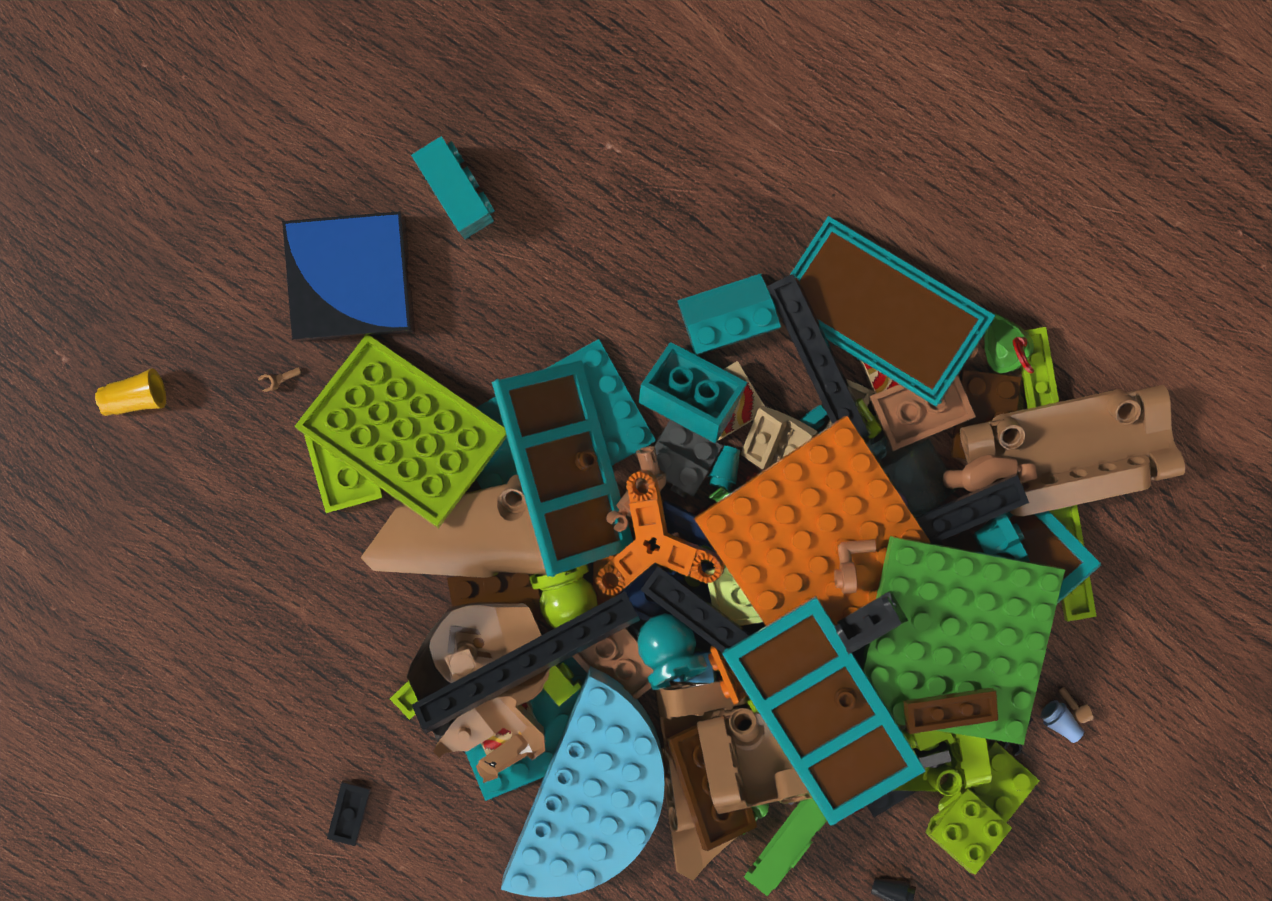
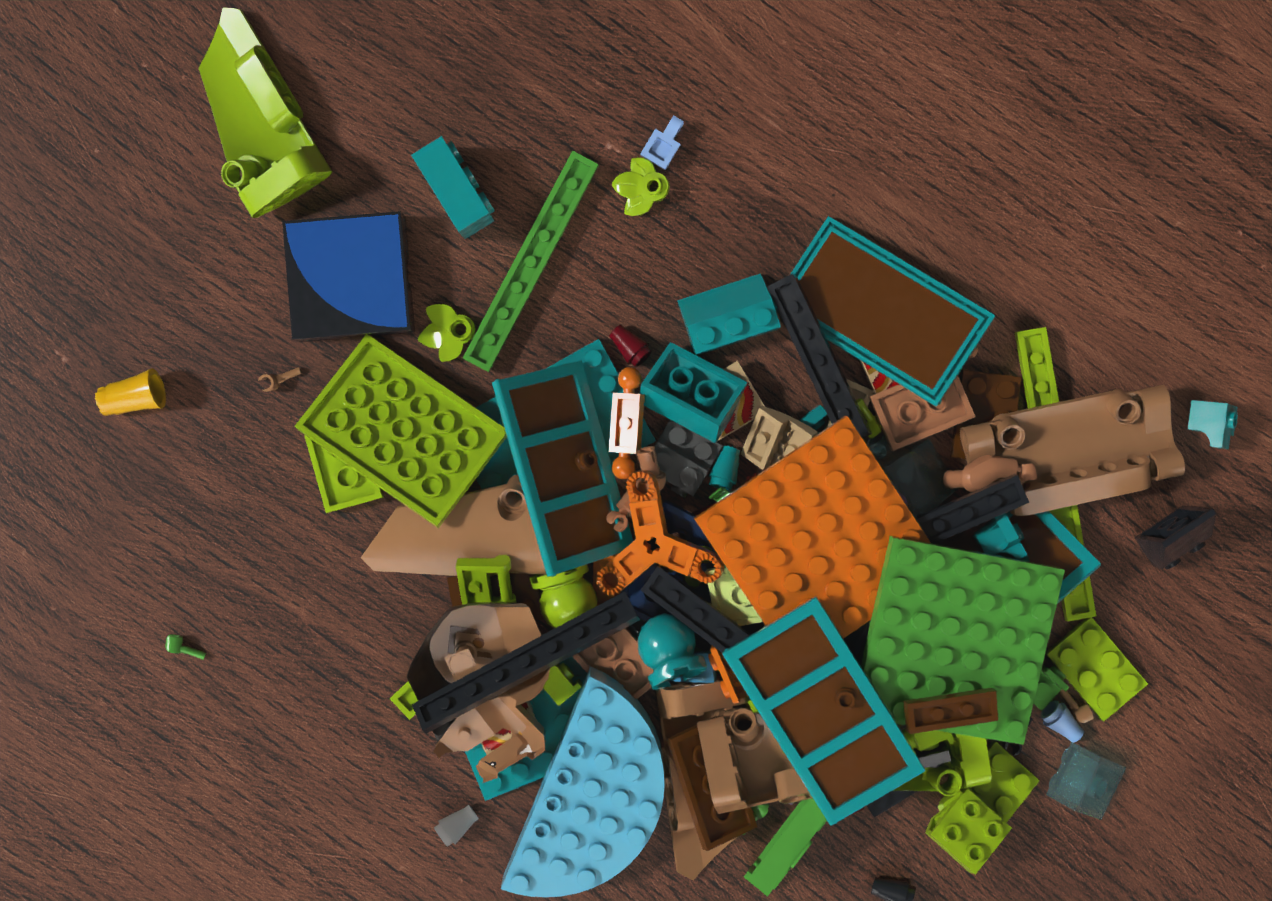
black plate [327,780,372,846] -> none
nougat plate [834,539,876,594] -> none
black hinge [835,591,908,654] -> none
bright green piece [985,310,1034,373] -> none
none -> bright green hand [165,634,206,660]
none -> lime panel [199,8,332,218]
none -> lime plate [418,304,475,362]
none -> light grey cone [434,805,479,847]
none -> lime plate [456,555,517,605]
none -> bright green plate [463,151,599,372]
none -> dark red cone [609,324,652,368]
none -> plate [609,367,645,479]
none -> lime plate [612,158,670,216]
none -> light blue plate [640,115,684,170]
none -> bright green bracket [1033,665,1069,711]
none -> lime plate [1045,617,1148,722]
none -> clear light blue slope [1046,742,1127,820]
none -> black slope [1134,505,1216,570]
none -> teal brick [1188,400,1238,450]

